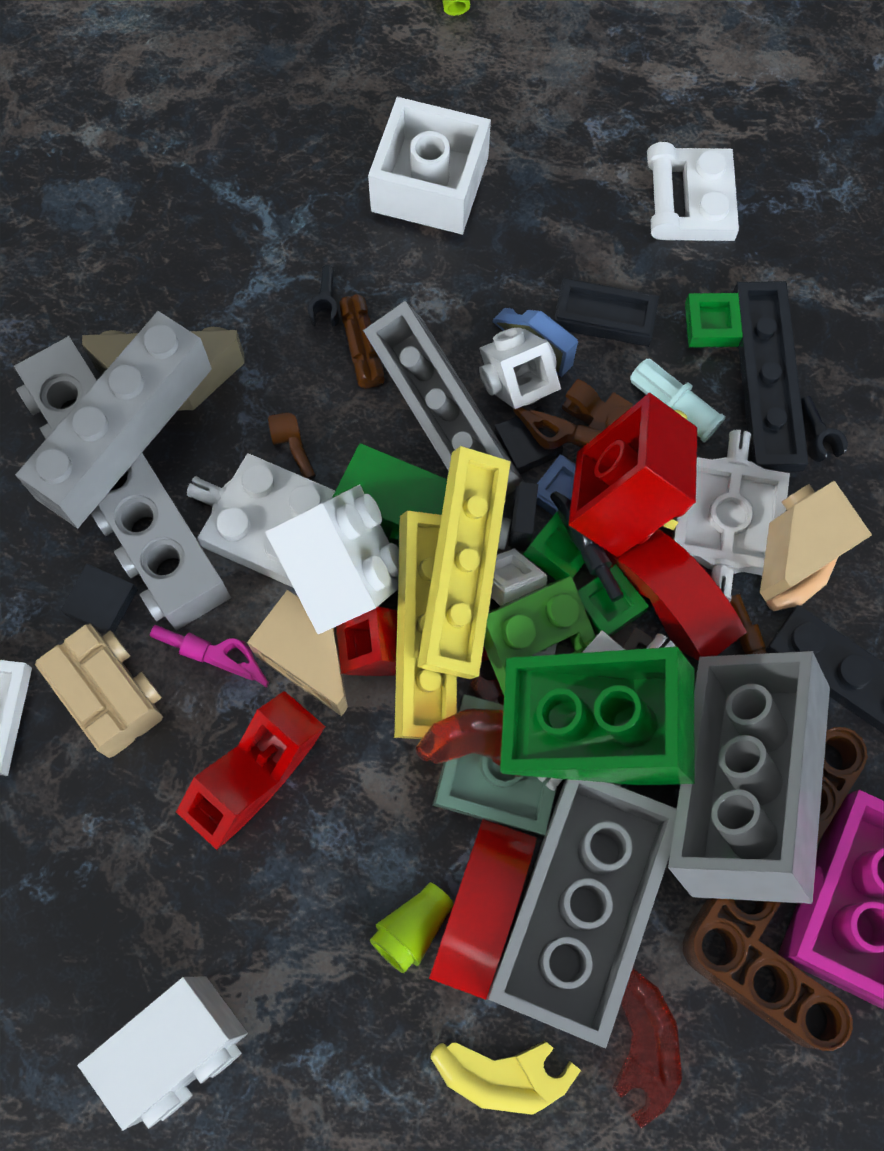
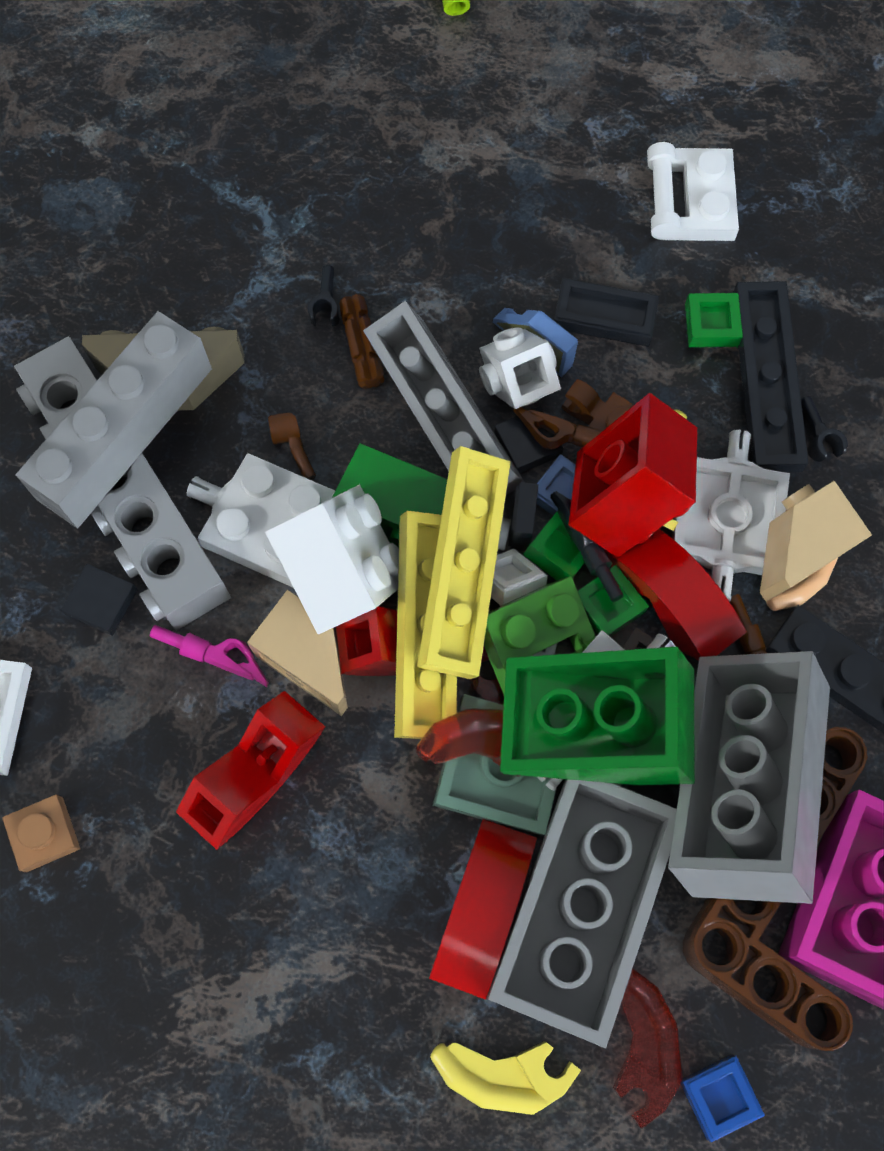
tan brick [35,624,163,758] -> none
white brick [77,977,248,1131] -> none
white brick [368,97,491,235] -> none
lime cone [370,882,454,973] -> none
light aqua axle [630,359,726,443] -> none
none -> medium nougat plate [2,794,80,872]
none -> blue tile [679,1055,765,1142]

